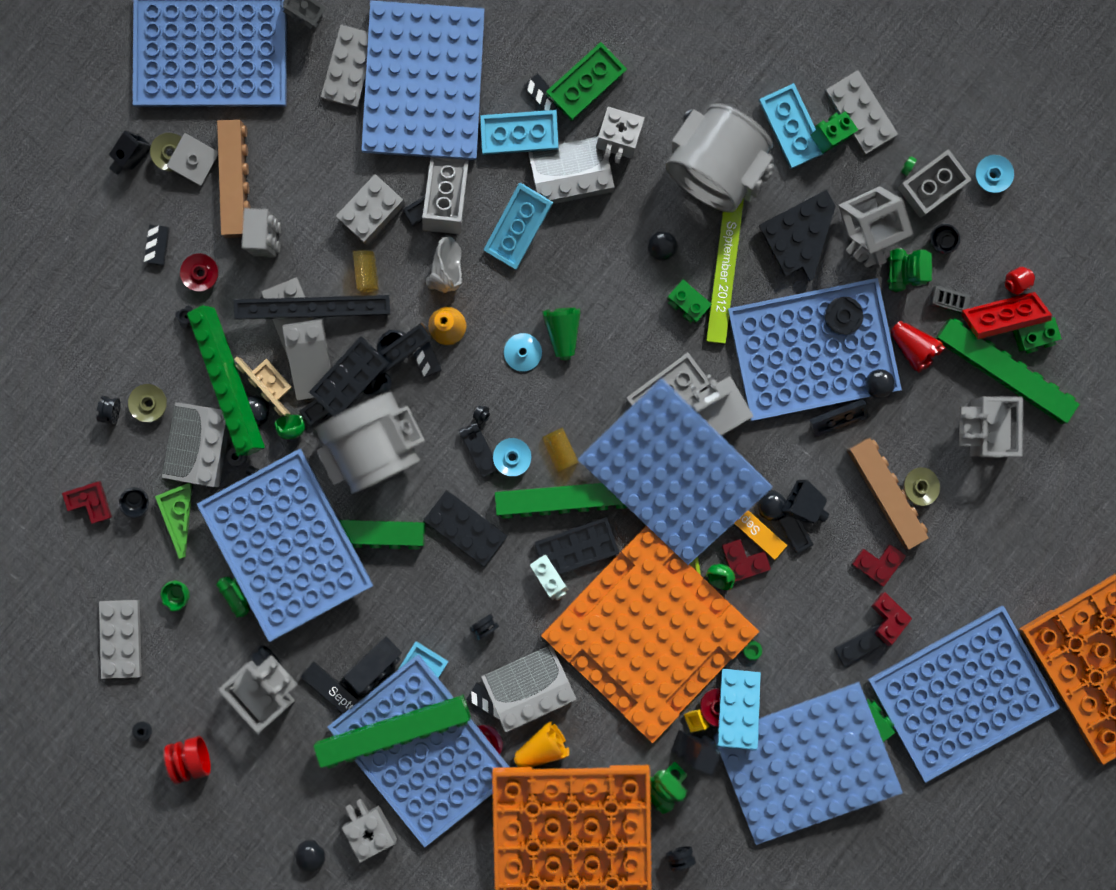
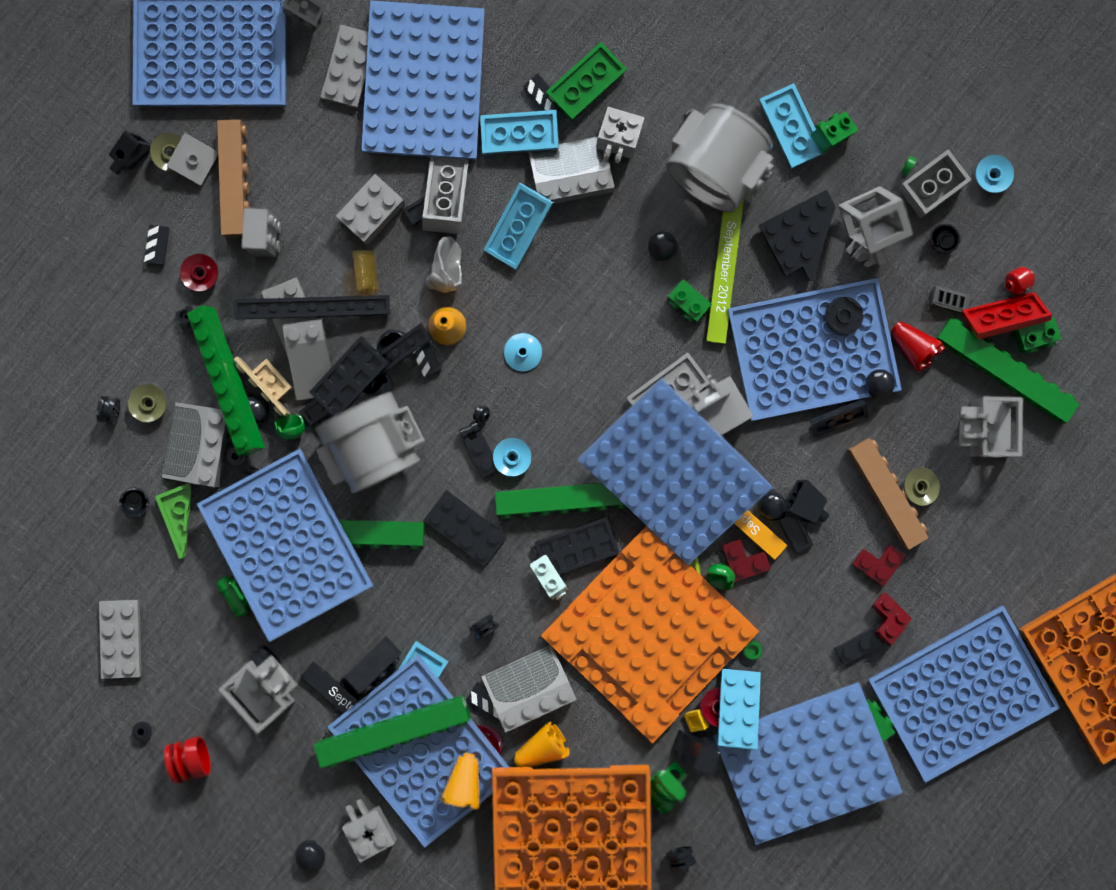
dark red plate [62,481,112,524] -> none
green hair [160,580,190,612] -> none
green cone [542,307,581,360] -> none
clear yellow brick [542,427,579,472] -> none
light grey plate [825,70,898,155] -> none
green piece [888,248,932,293] -> none
none -> light orange cone [440,753,479,809]

